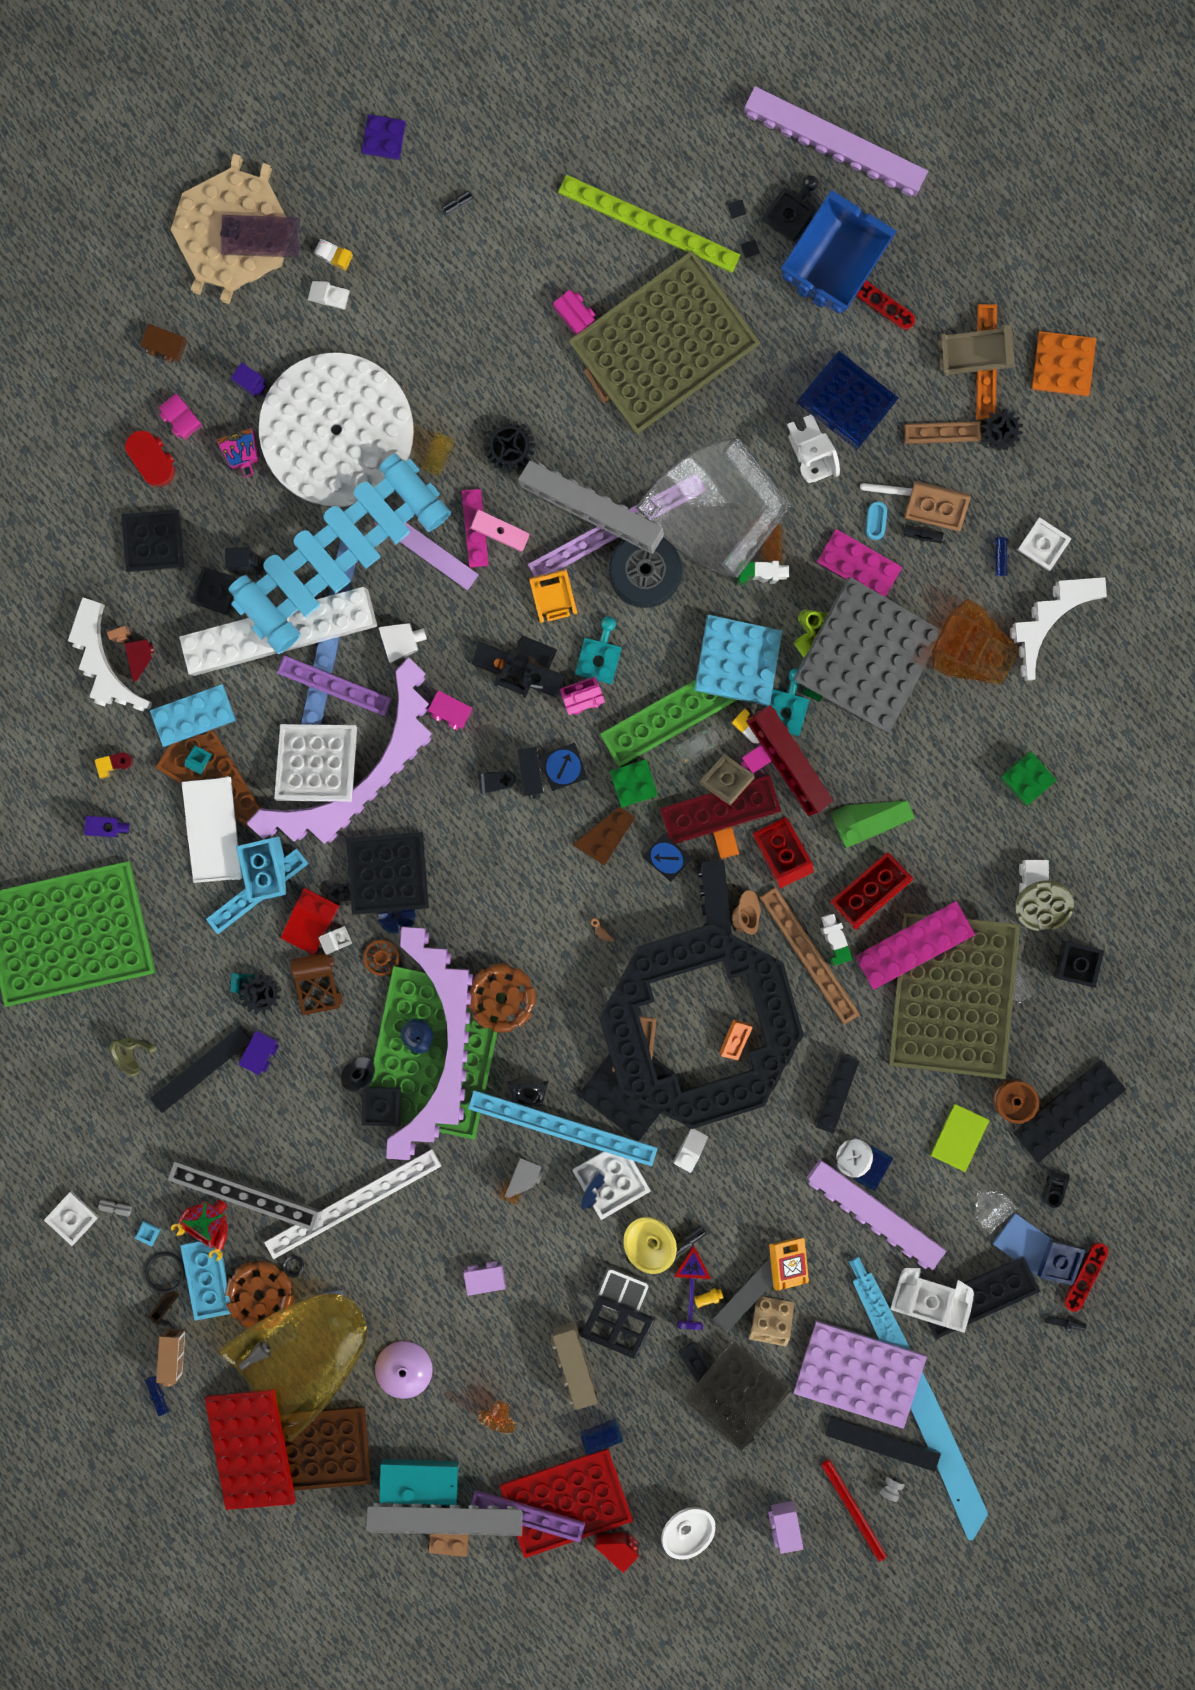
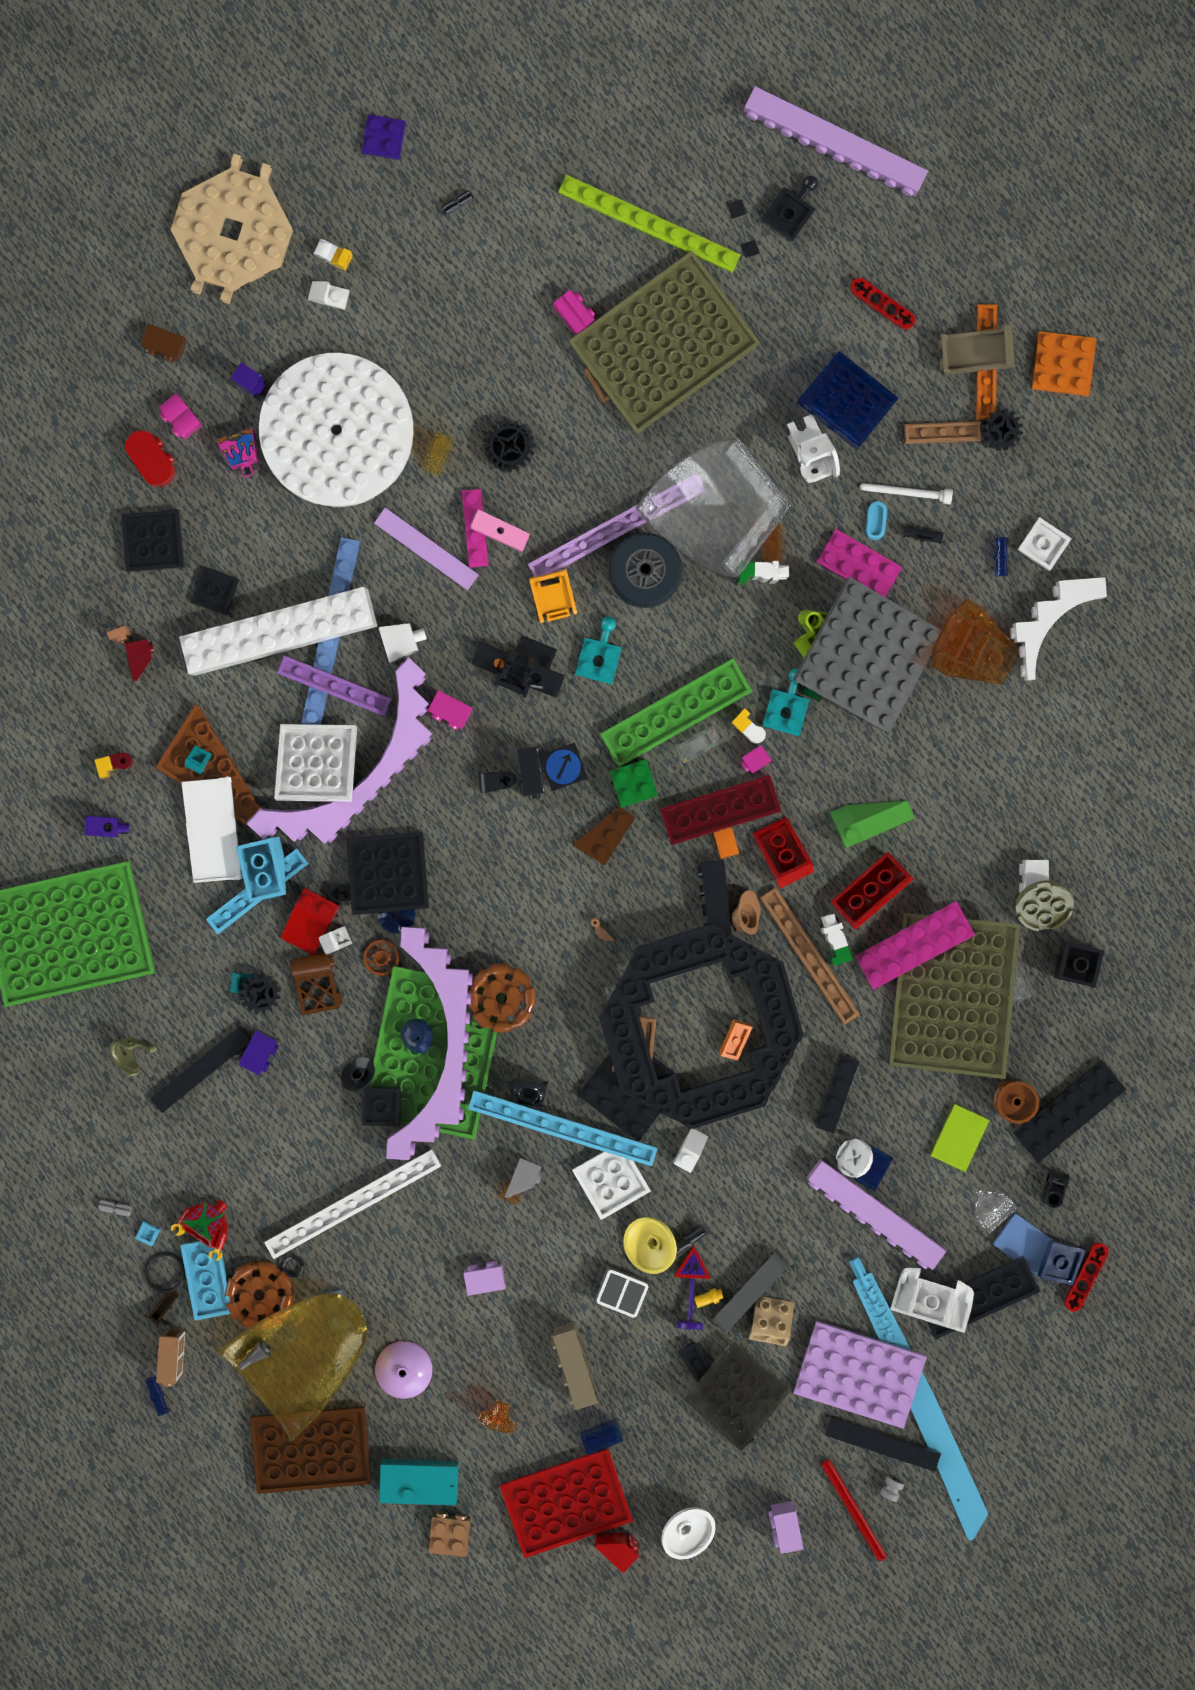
white plate [44,1191,99,1246] -> none
white arch [68,598,152,711] -> none
medium azure plate [150,684,236,747] -> none
light grey brick [168,1161,322,1231] -> none
red plate [204,1389,296,1510] -> none
clear purple tile [221,215,300,258] -> none
black brick [225,547,264,576] -> none
medium azure fence [228,453,451,654] -> none
light grey brick [366,1503,523,1536] -> none
medium lavender tile [471,1489,585,1542] -> none
light grey brick [518,461,664,554] -> none
dark pink brick [560,676,605,715] -> none
black window [580,1295,655,1359] -> none
dark blue slope [581,1170,605,1210] -> none
piece [643,833,693,882] -> none
medium azure plate [694,615,782,706] -> none
dark tan plate [700,754,754,805] -> none
dark red brick [746,705,833,816] -> none
light orange container [769,1237,809,1291] -> none
blue cylinder [781,190,897,314] -> none
medium nougat tile [904,481,971,531] -> none
green brick [999,751,1057,806] -> none
black piece [1044,1315,1086,1333] -> none

